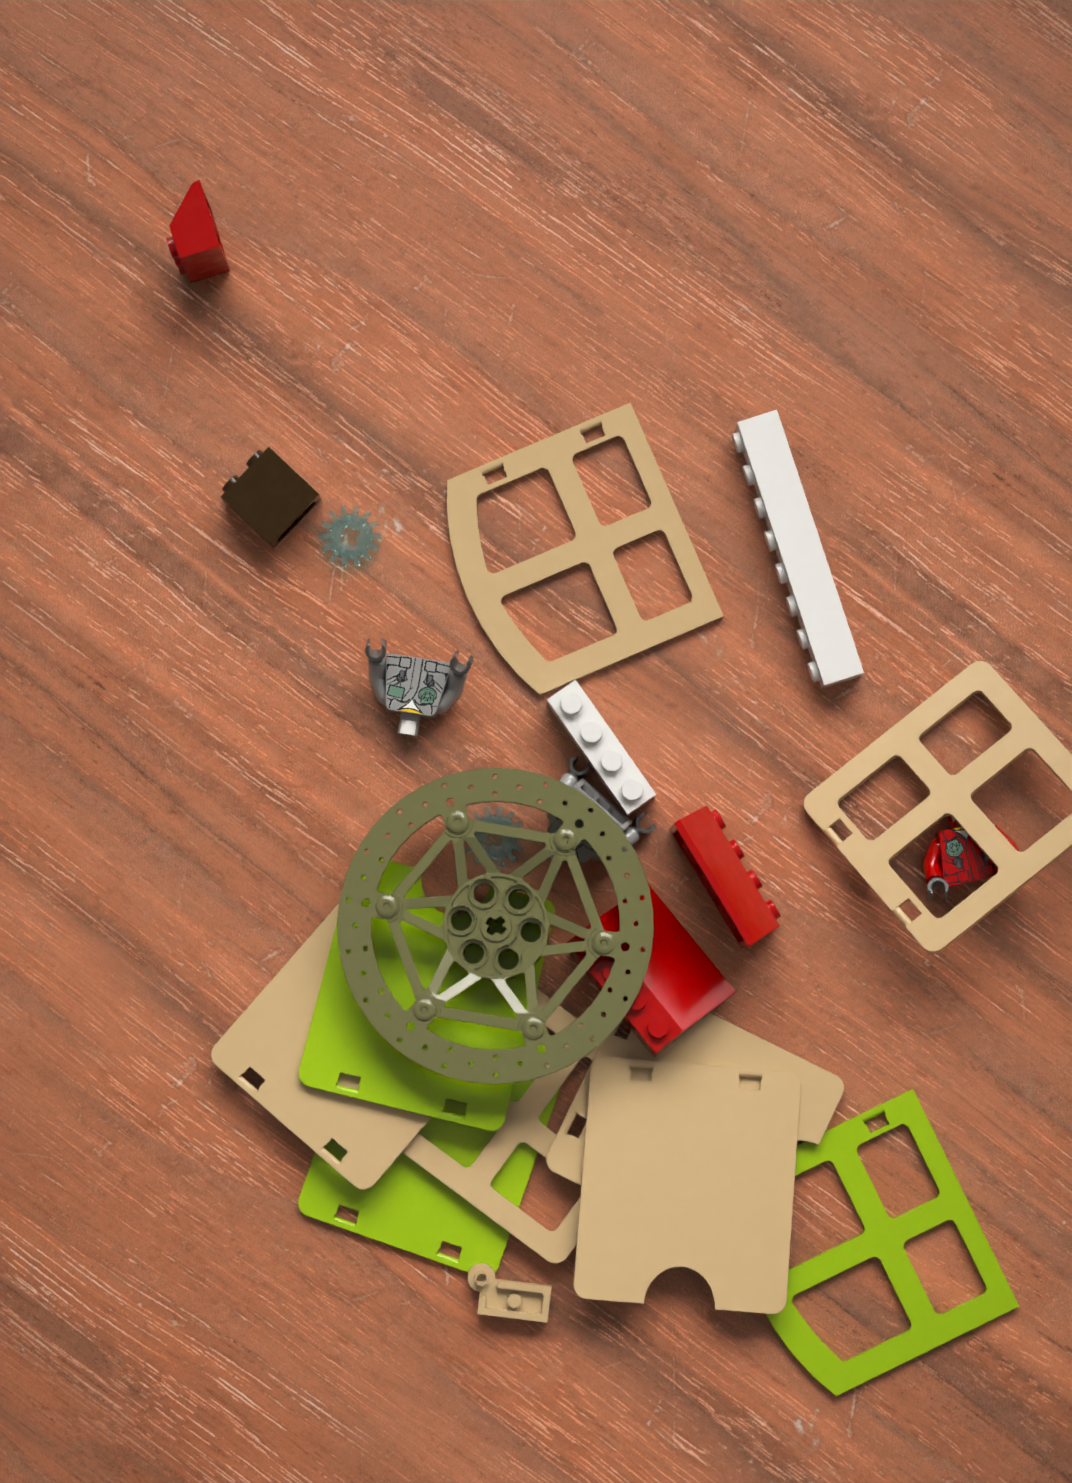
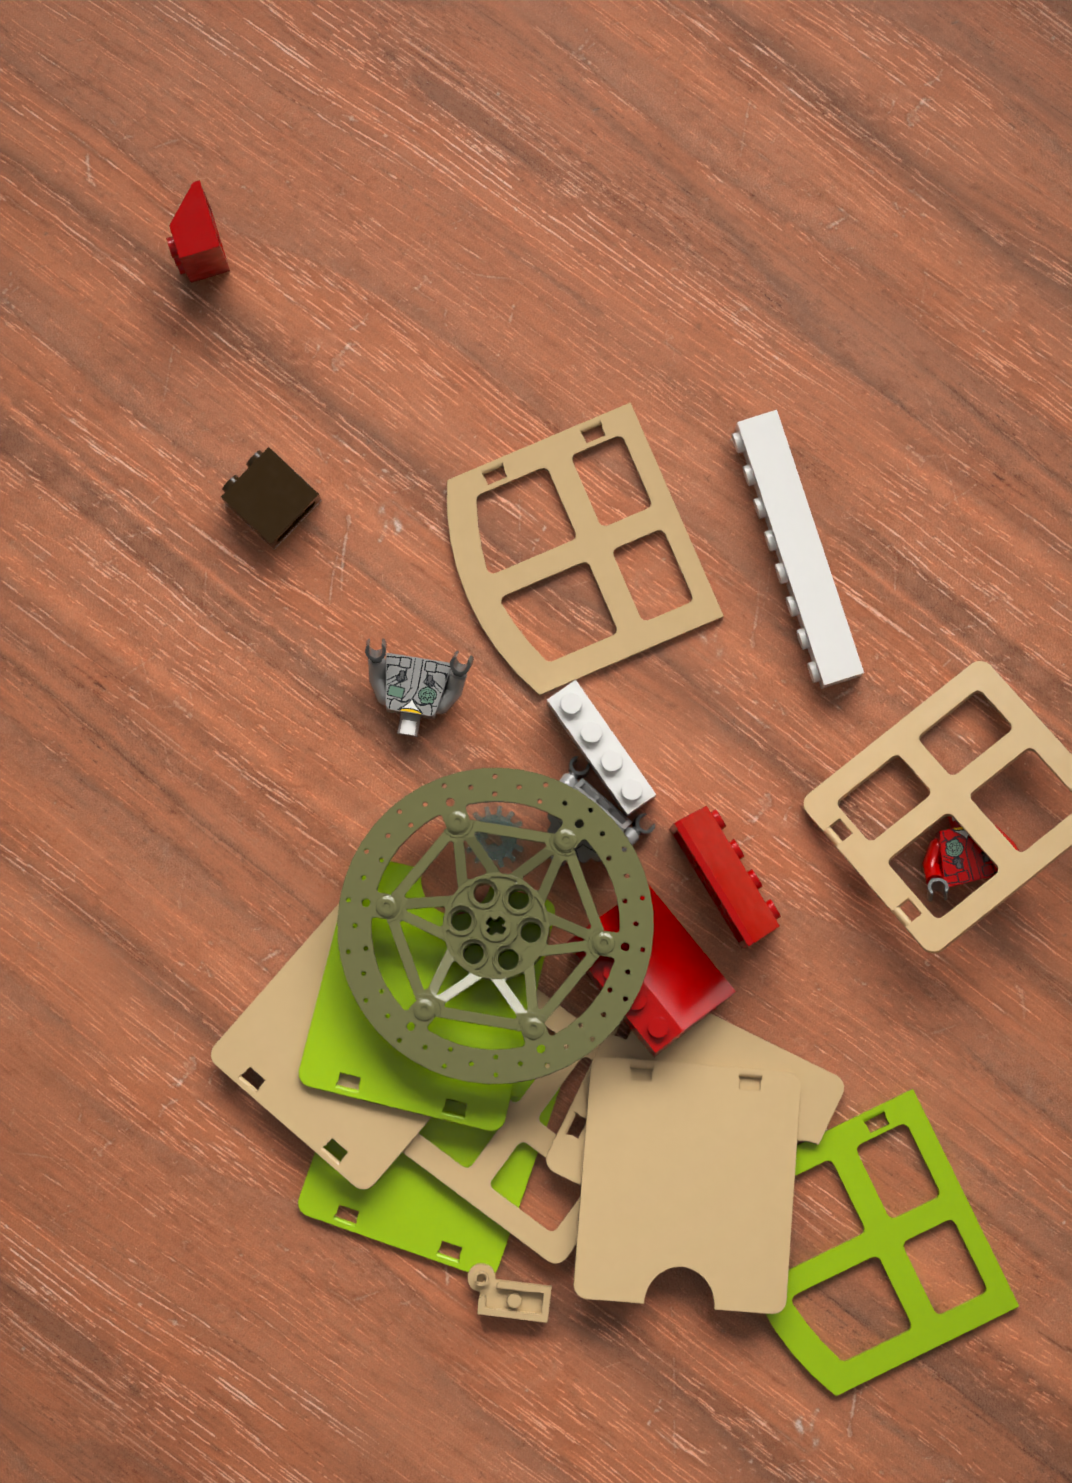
clear light blue gear [319,506,381,567] -> none

